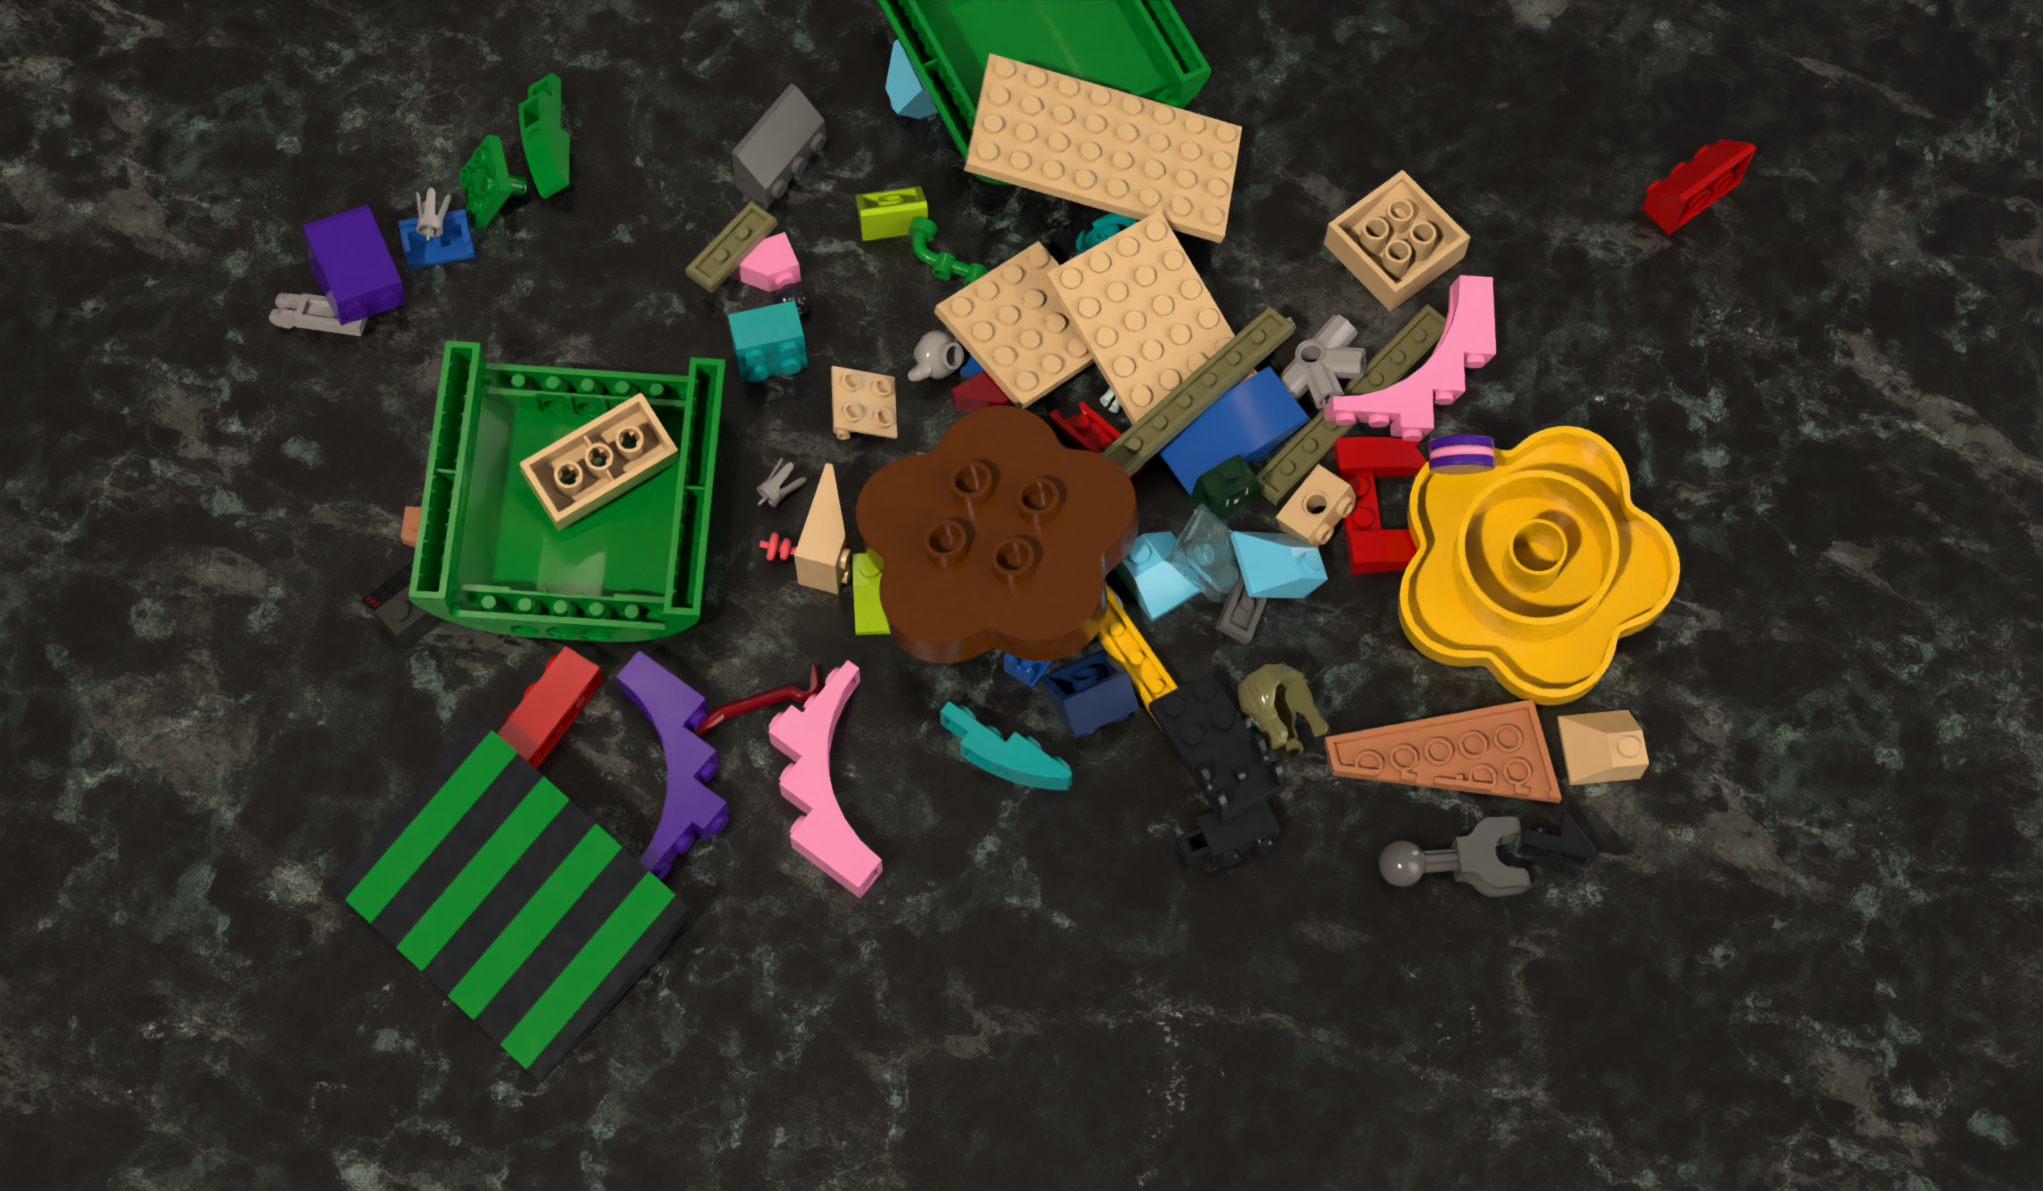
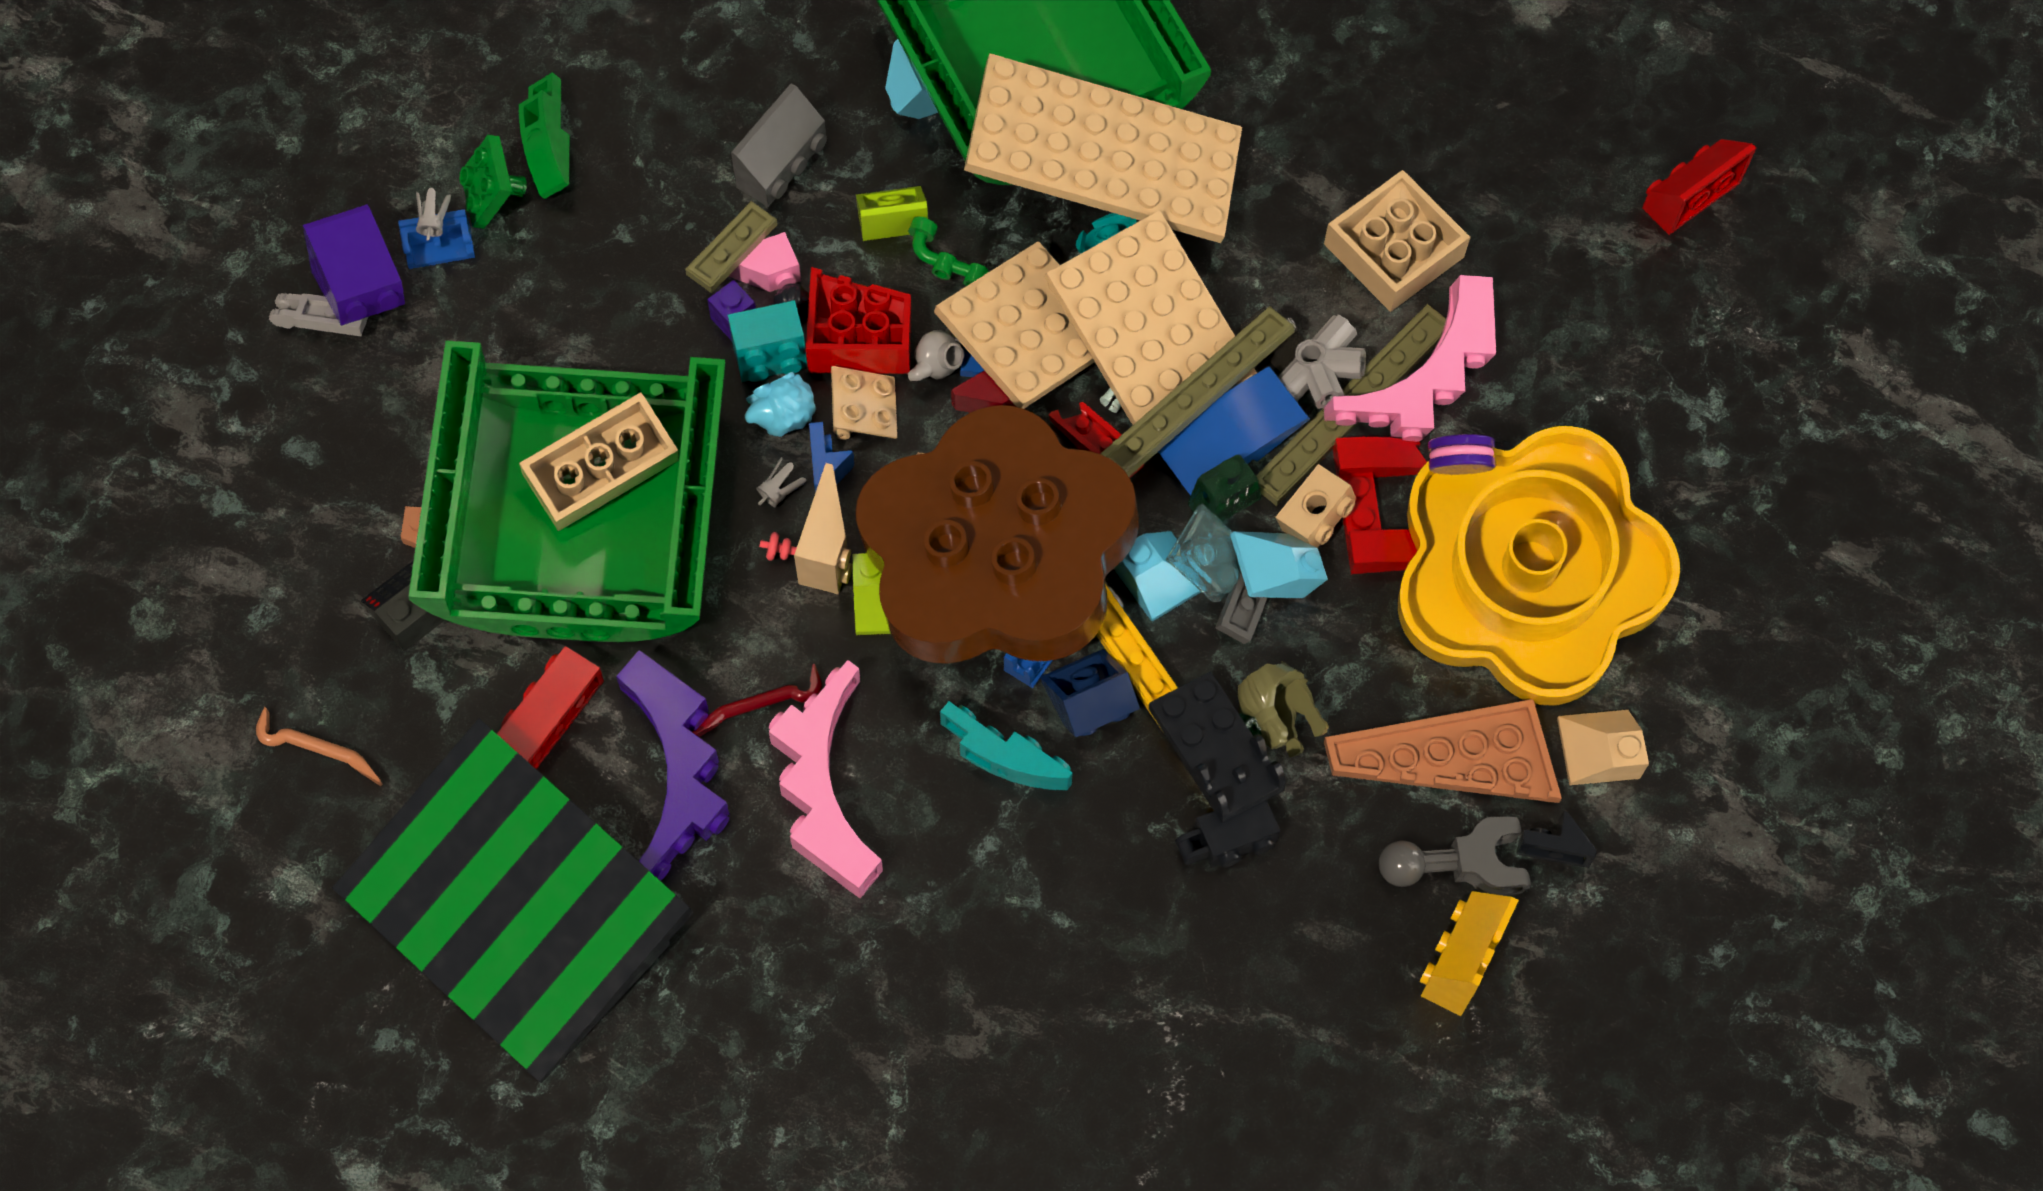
none -> nougat piece [256,707,383,786]
none -> dark purple brick [707,280,756,341]
none -> medium azure animal [744,372,816,437]
none -> red wedge [806,267,911,374]
none -> blue slope [809,422,855,493]
none -> yellow wedge [1419,891,1519,1016]

